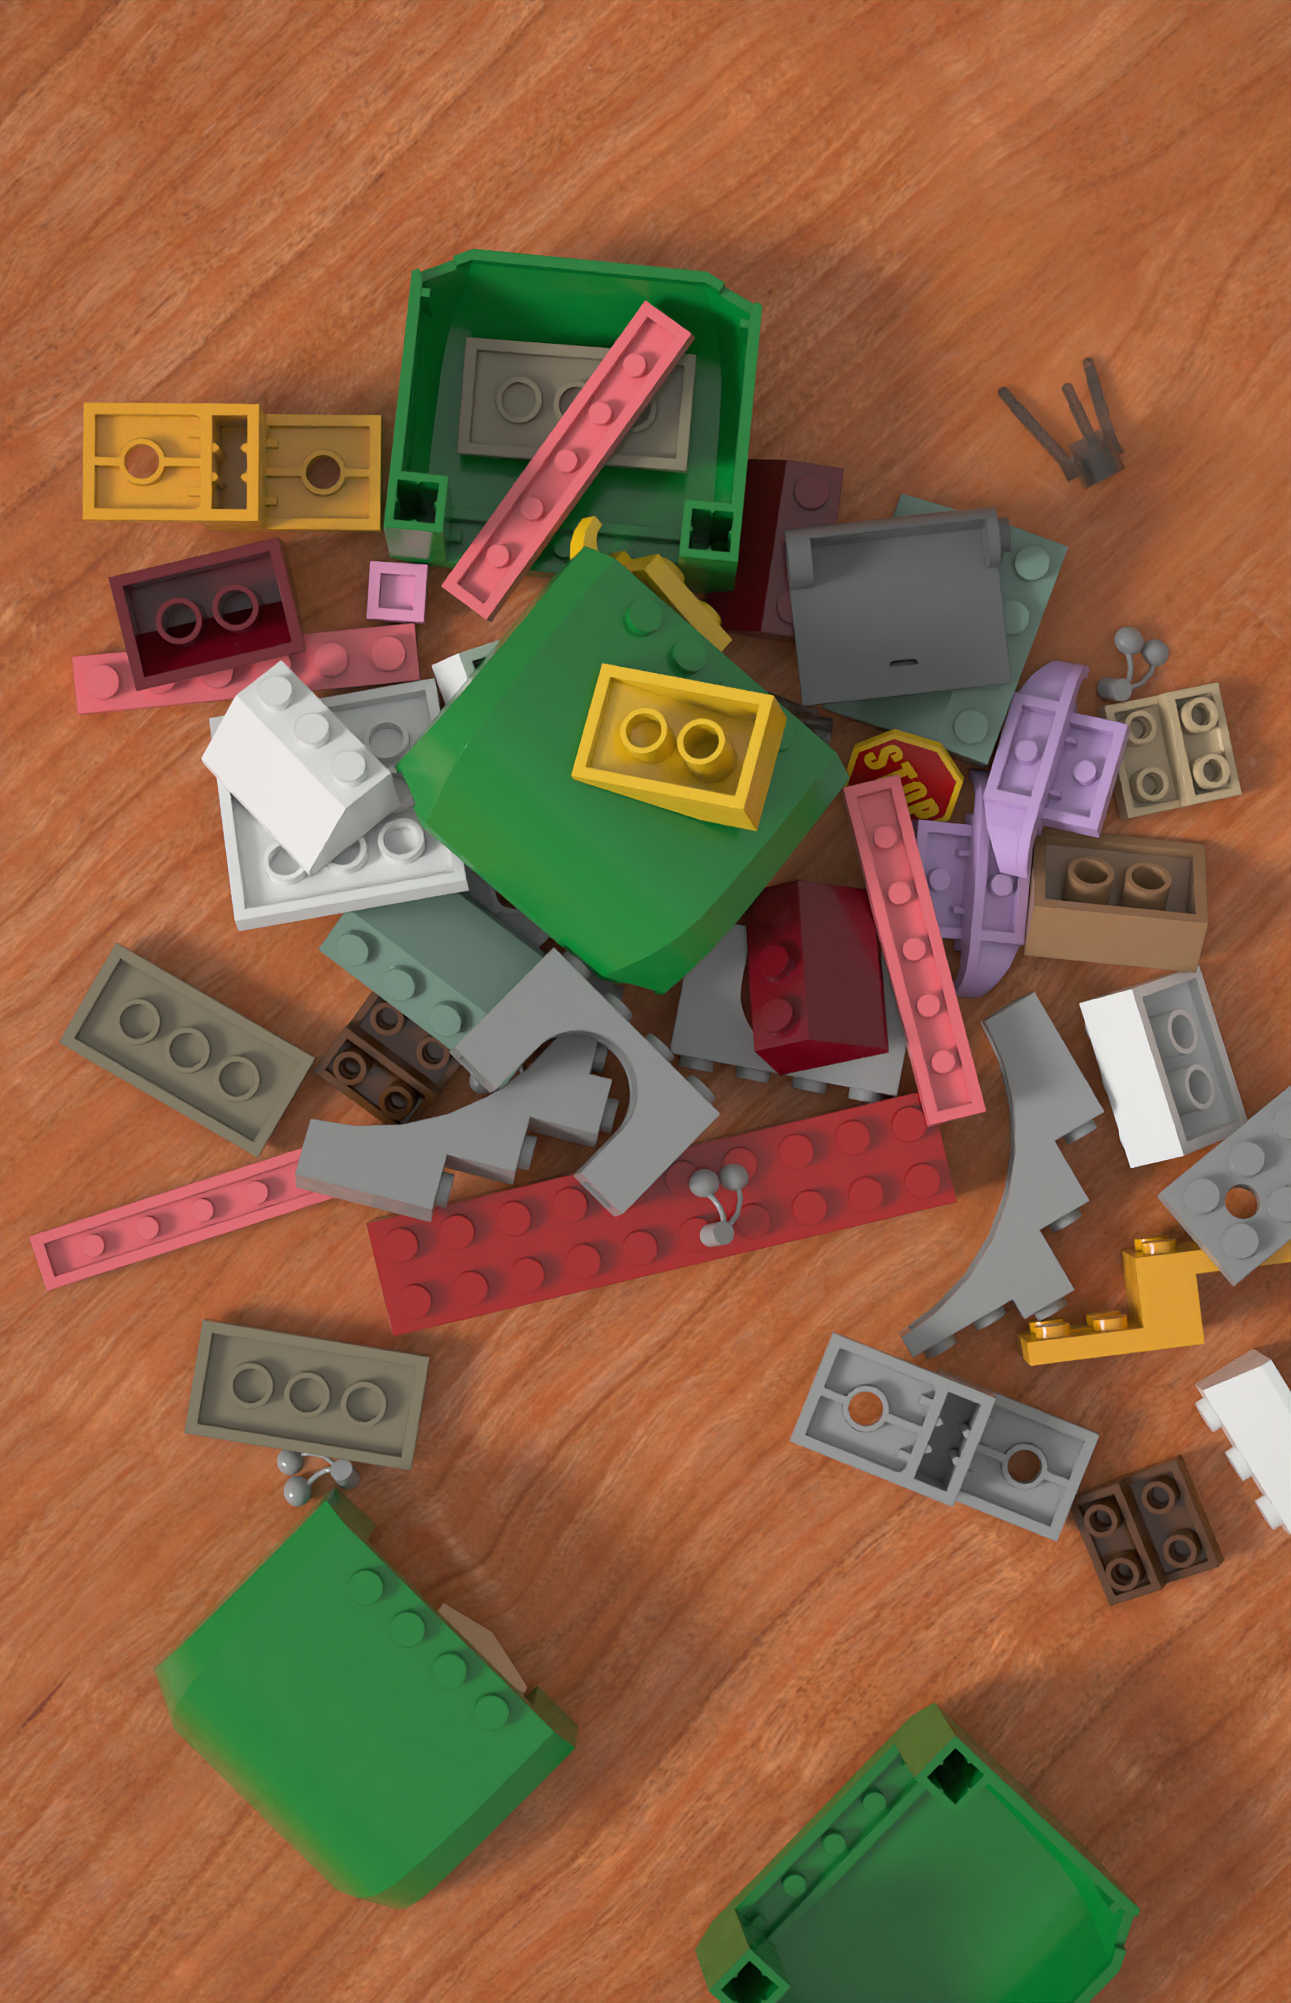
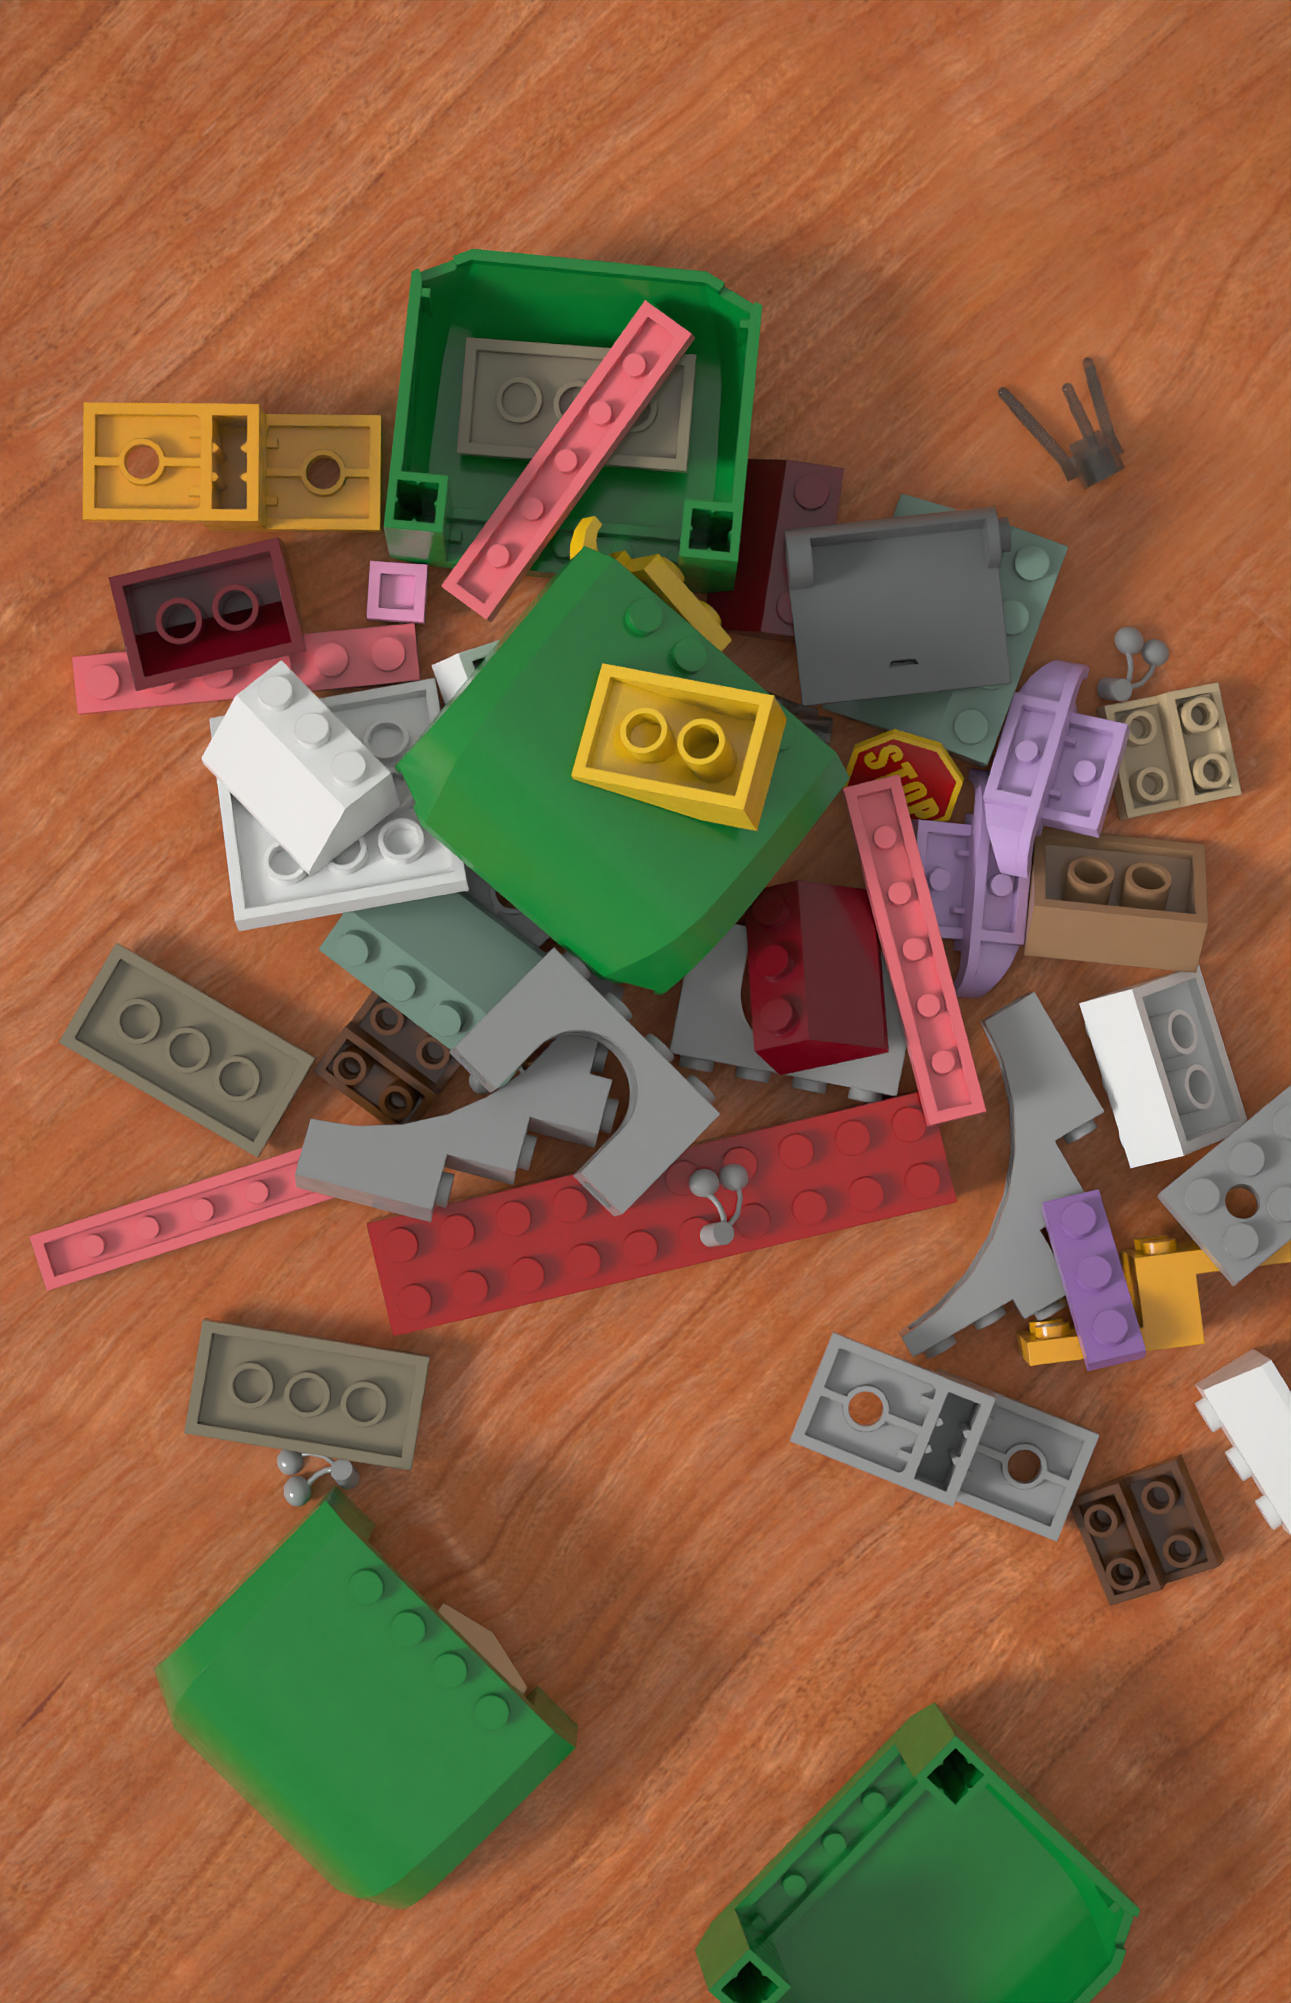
none -> medium lavender plate [1042,1189,1146,1371]

